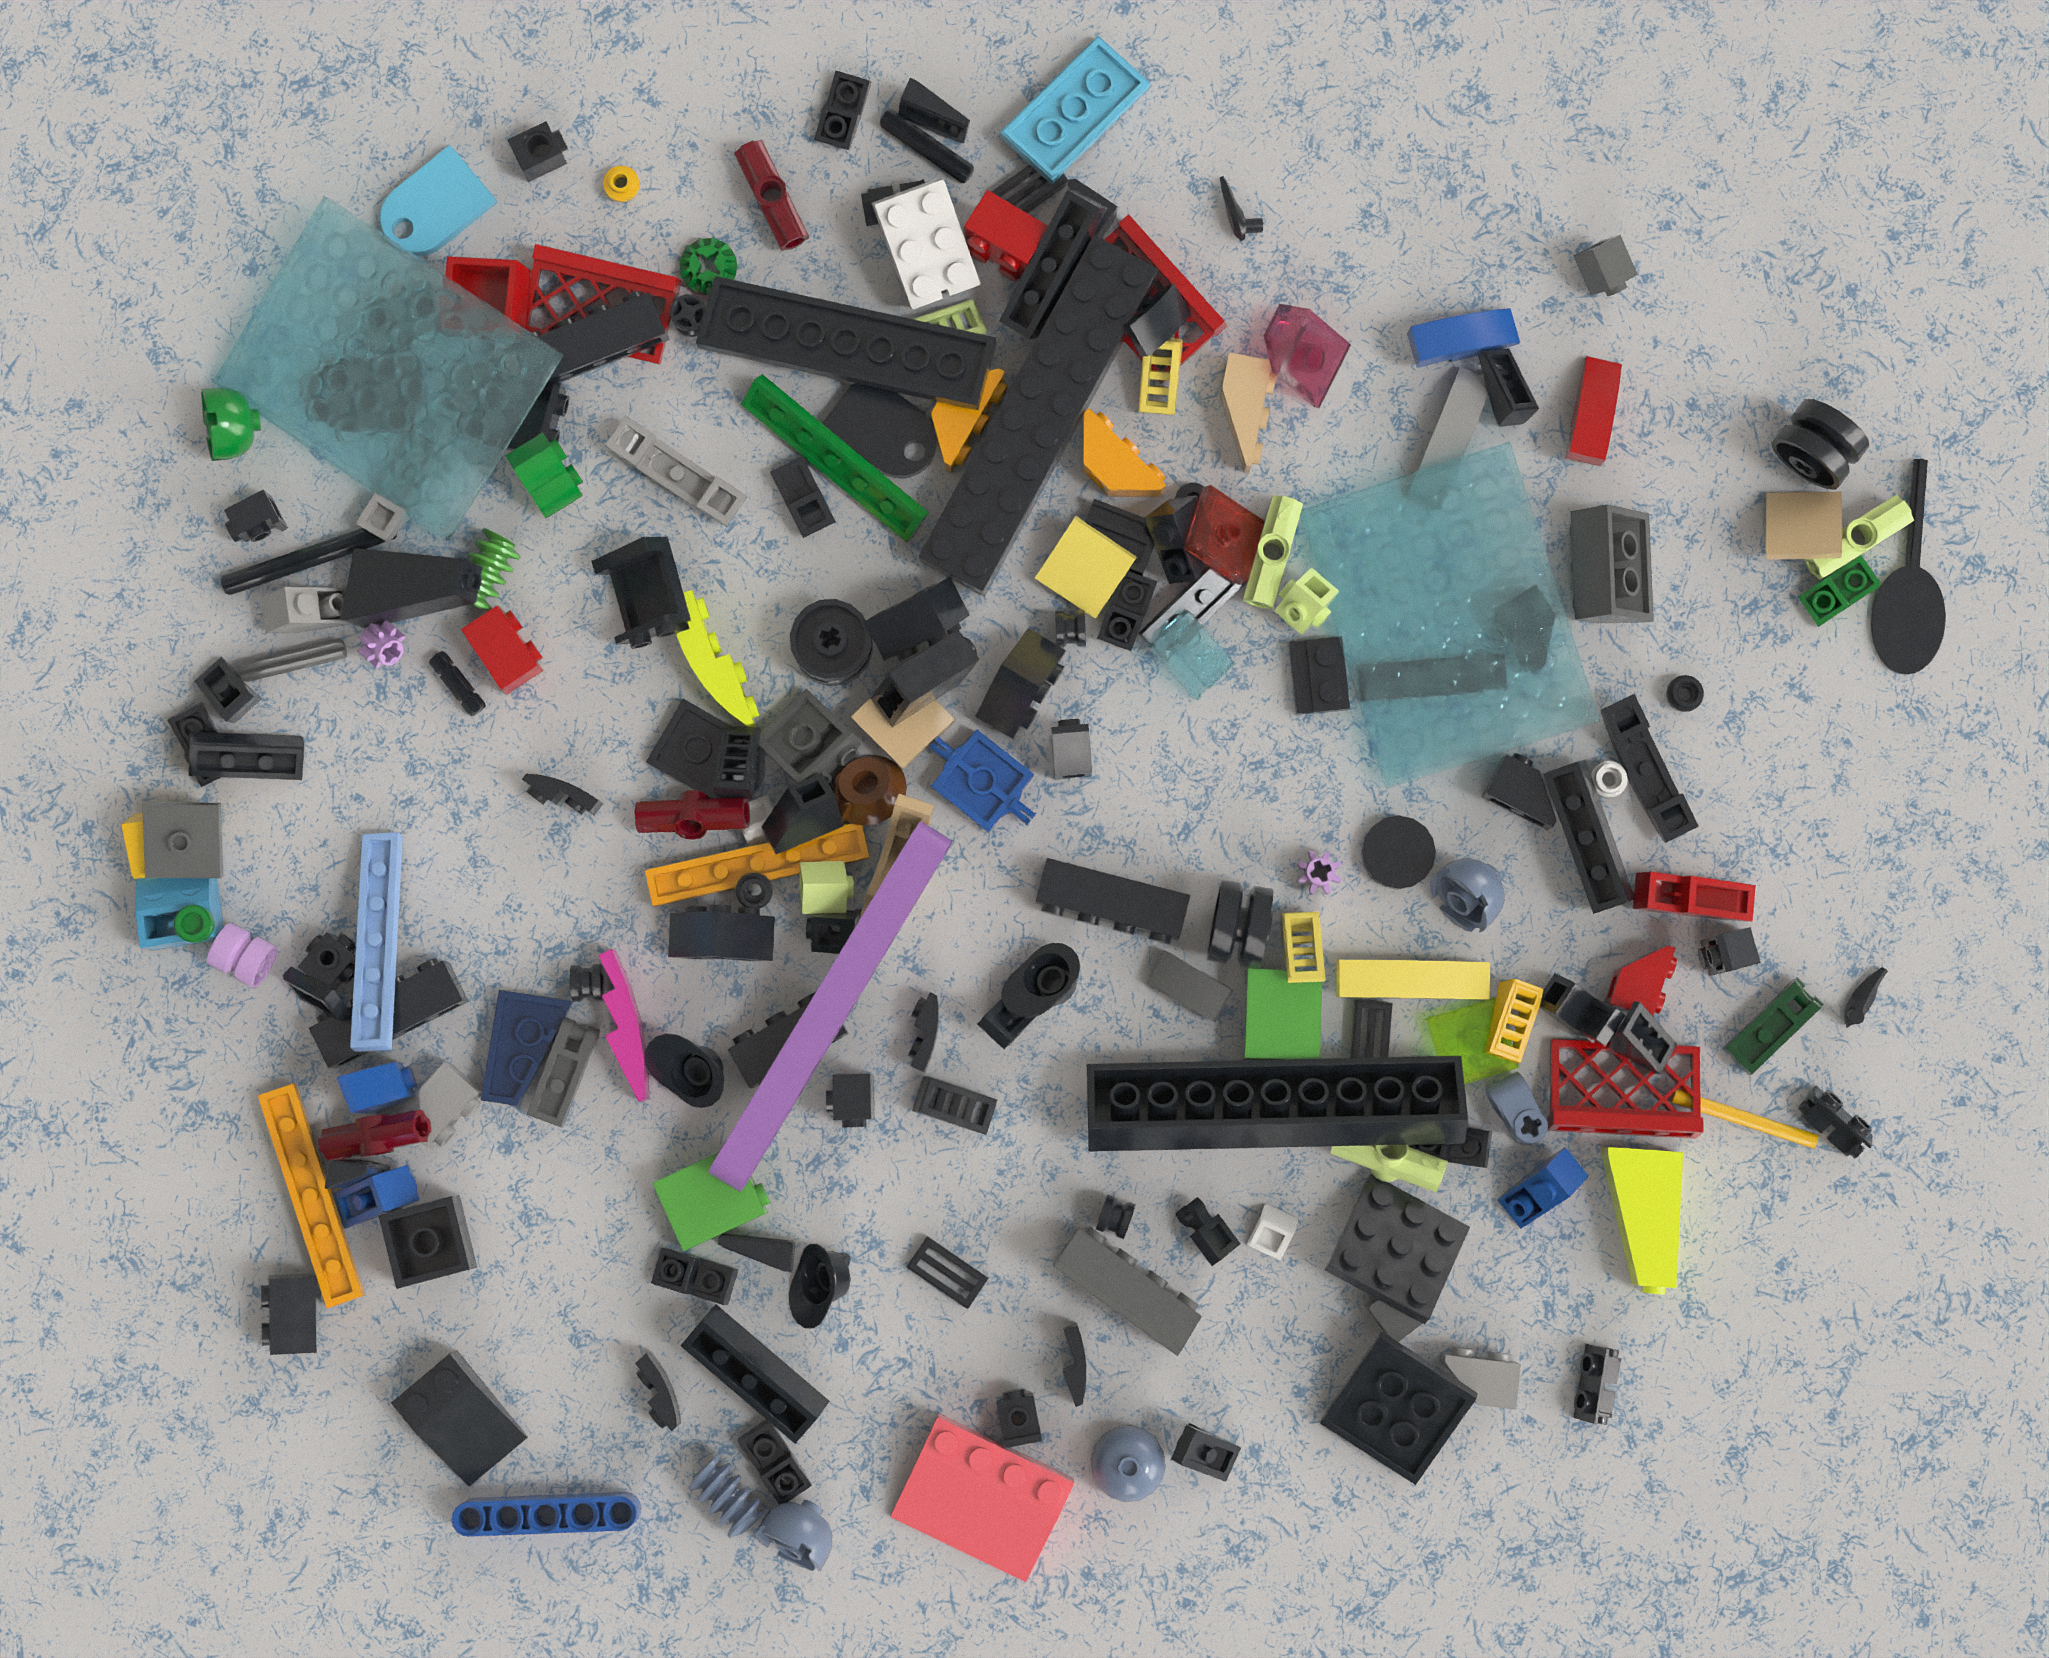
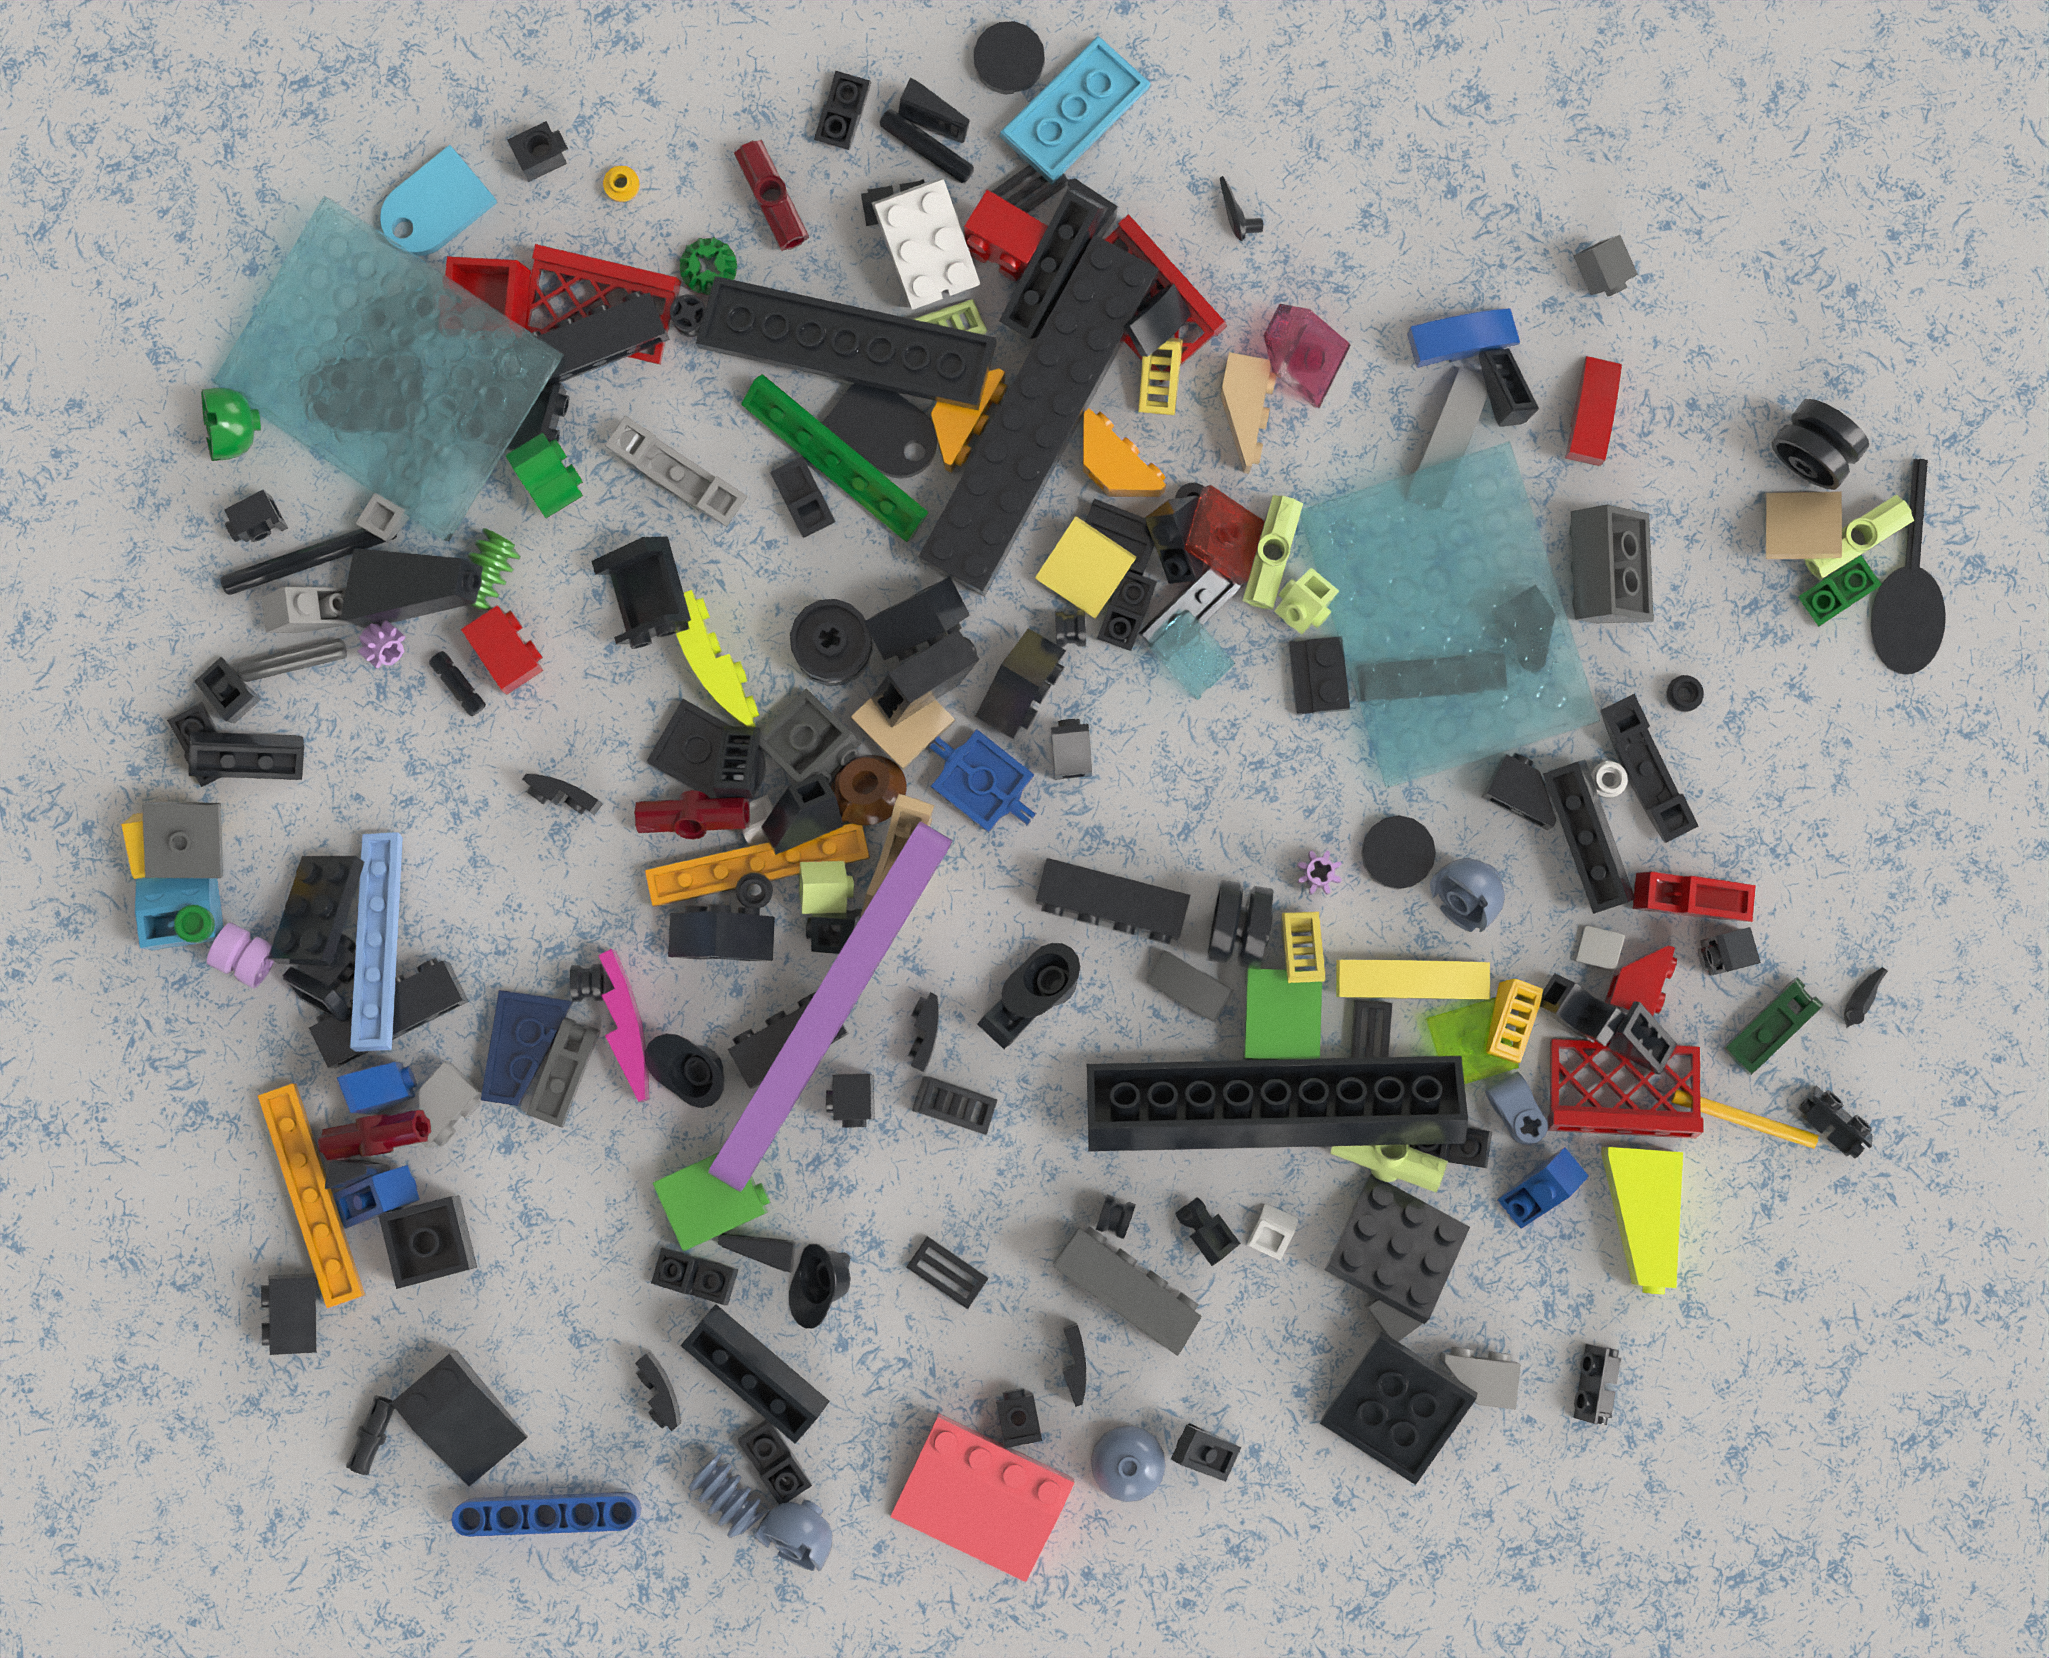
none -> black plate [269,856,365,965]
none -> black pin [346,1395,395,1475]
none -> black tile [973,21,1045,95]
none -> white slope [1575,926,1625,972]

